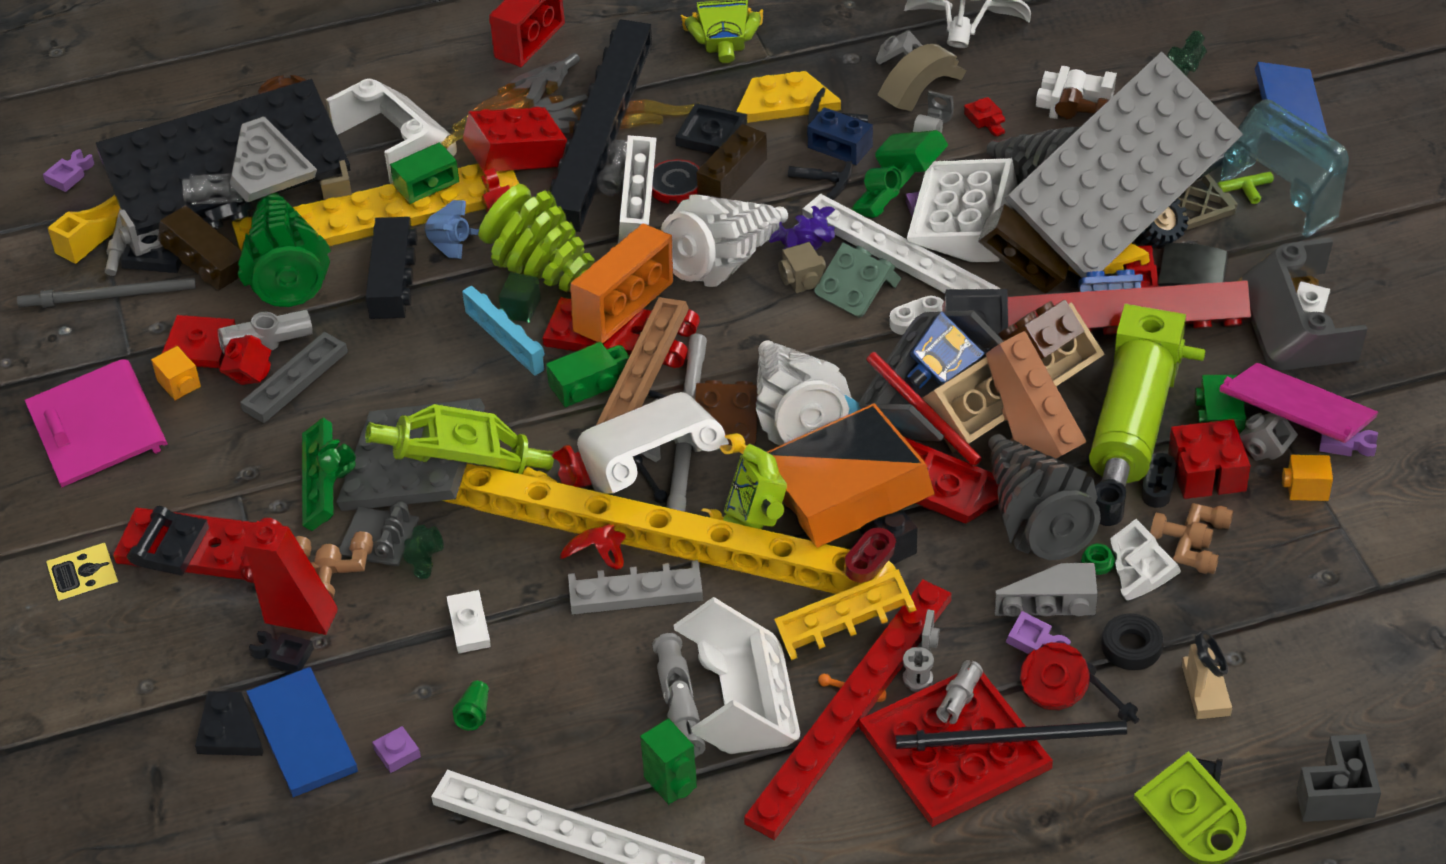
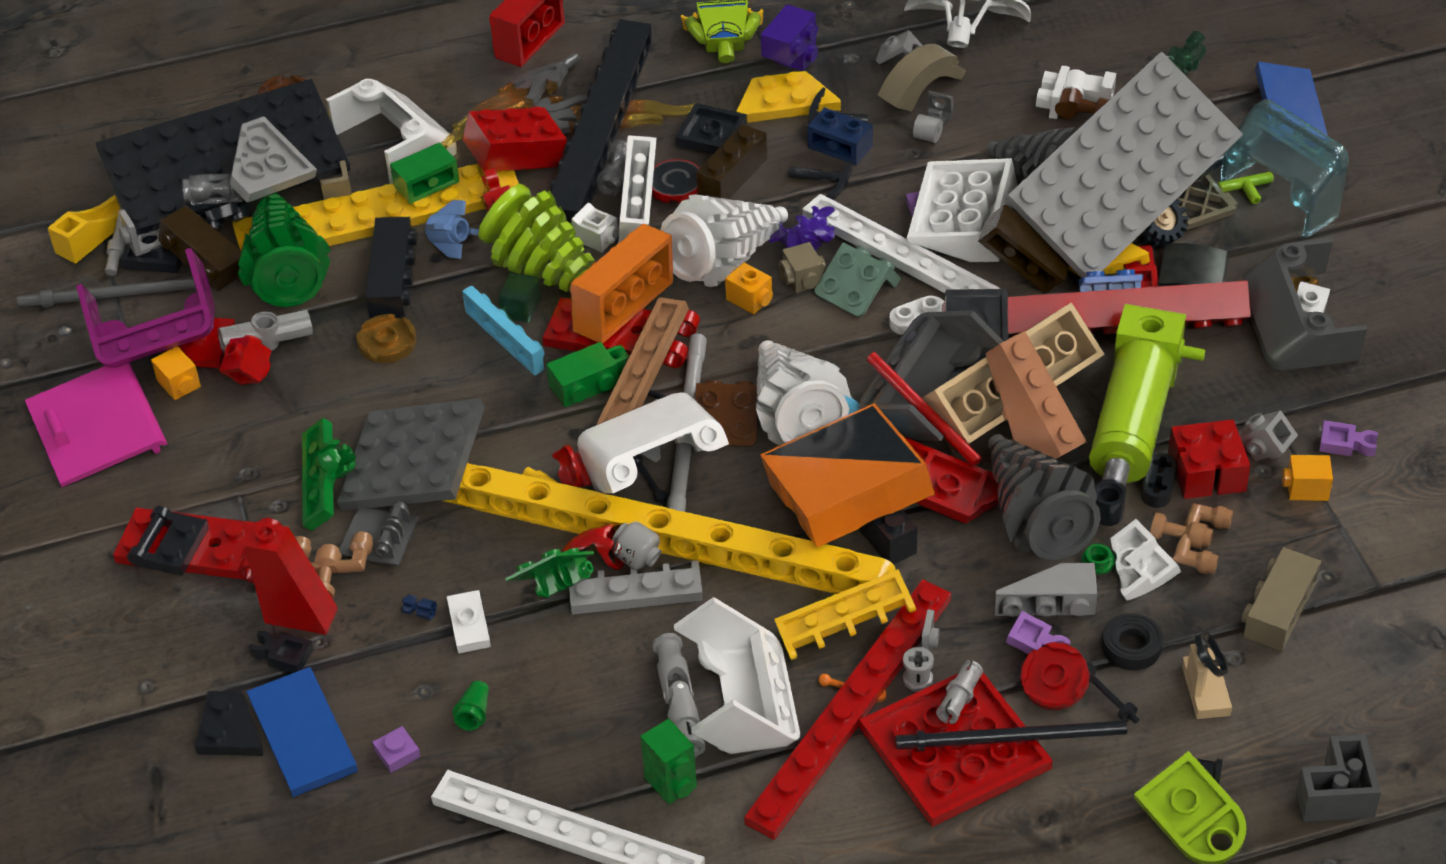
medium lavender plate [43,149,94,192] -> none
sticker [46,543,118,601] -> none
dark grey plate [240,332,348,423] -> none
lime plate [365,404,554,474] -> none
clear green plate [403,525,444,579] -> none
lime torso [701,433,787,529] -> none
dark red plate [844,528,896,583] -> none
green plate [851,130,948,218] -> none
torso [907,312,985,389] -> none
red plate [964,97,1005,137] -> none
bracket [998,300,1085,359] -> none
green brick [1195,375,1246,435] -> none
dark pink container [1220,363,1378,443] -> none
none -> magenta windscreen [76,248,215,367]
none -> pearl gold tile [356,314,417,363]
none -> dark blue piece [401,594,437,620]
none -> green hinge [505,548,594,598]
none -> white window [572,203,619,253]
none -> light grey head [612,521,661,570]
none -> light orange brick [725,262,773,315]
none -> dark purple brick [761,4,818,71]
none -> dark tan brick [1241,547,1321,651]

